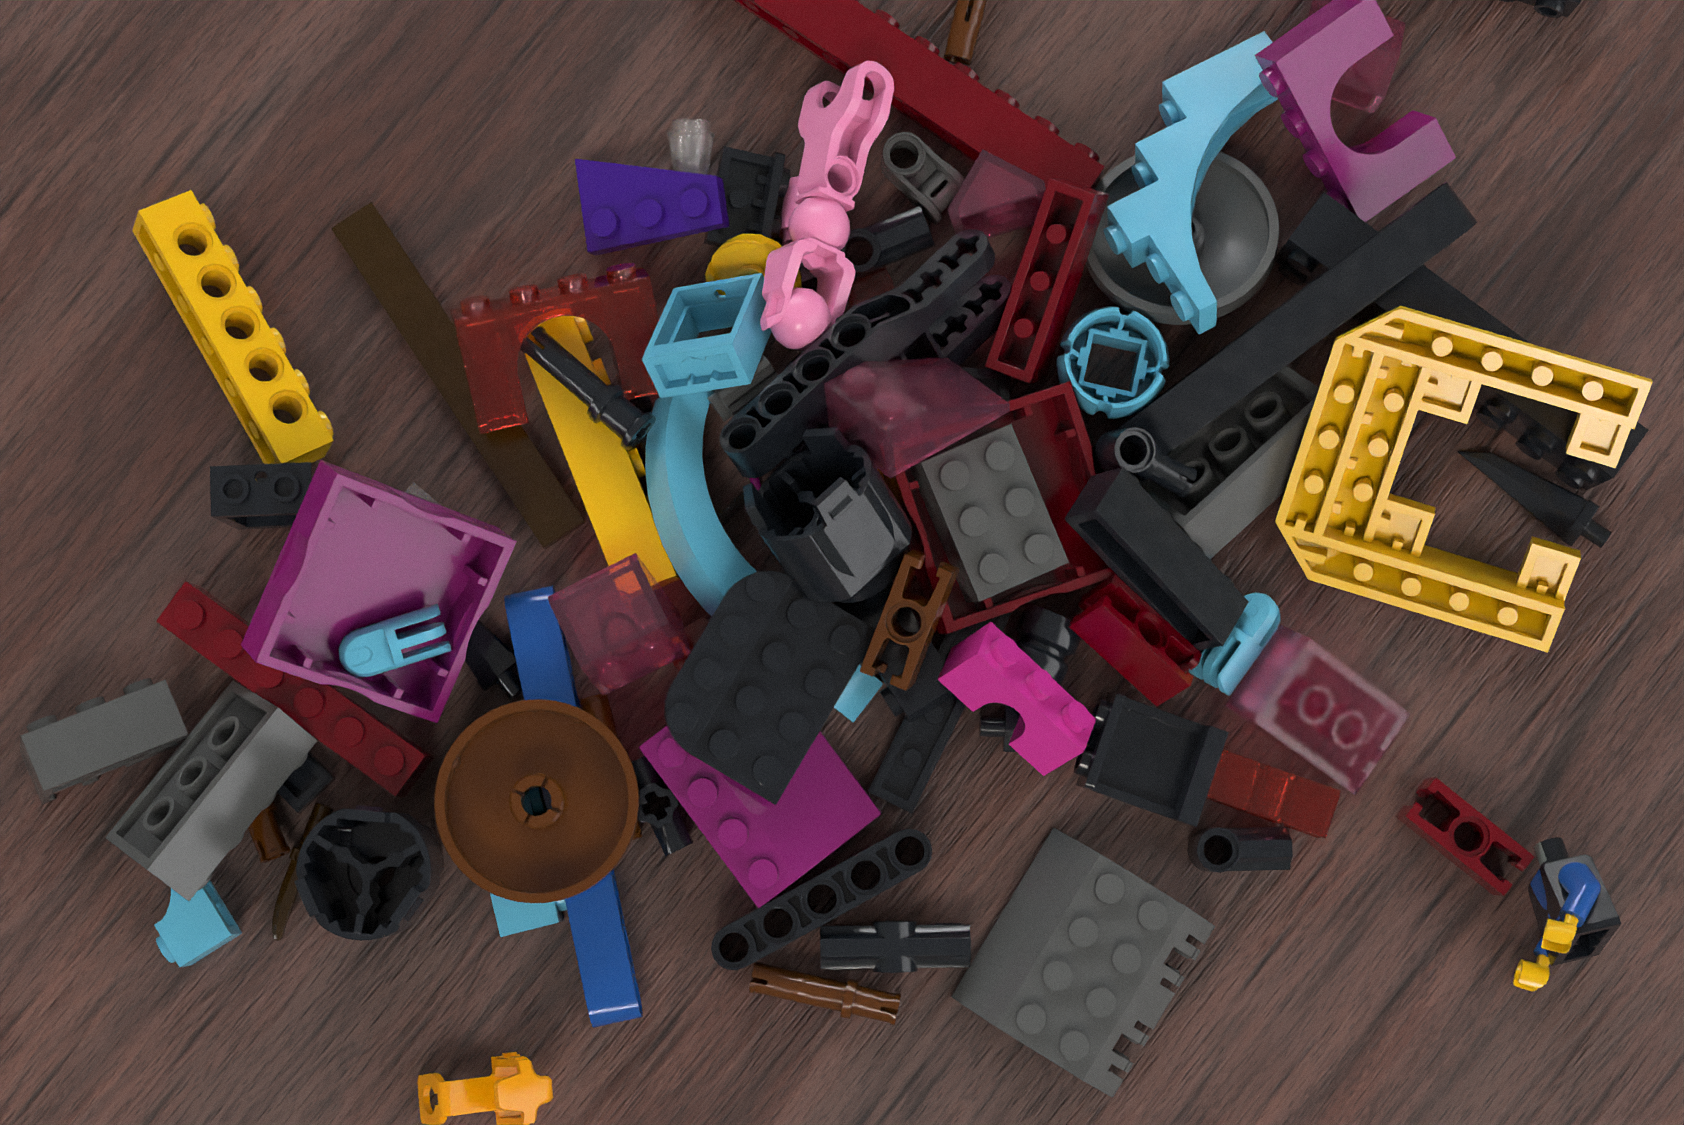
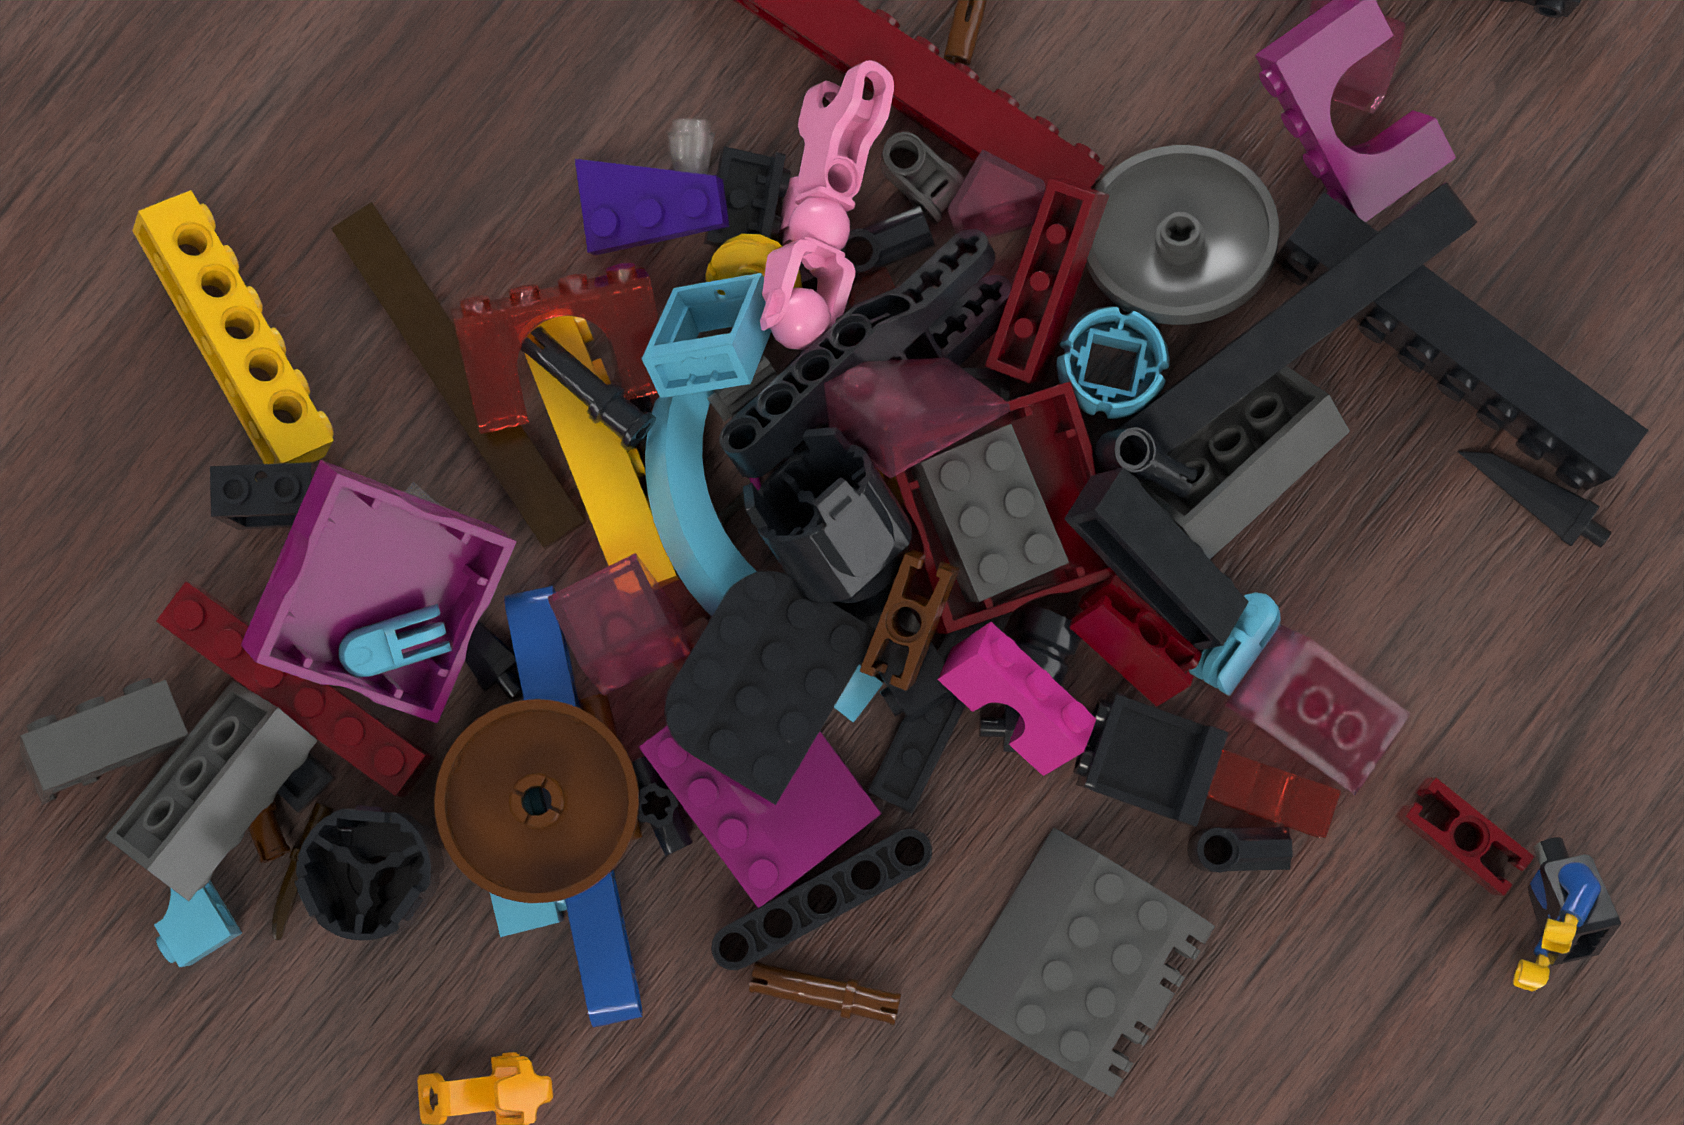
black piece [820,921,971,973] -> none
medium azure arch [1104,31,1278,334] -> none
yellow slope [1275,306,1653,653] -> none

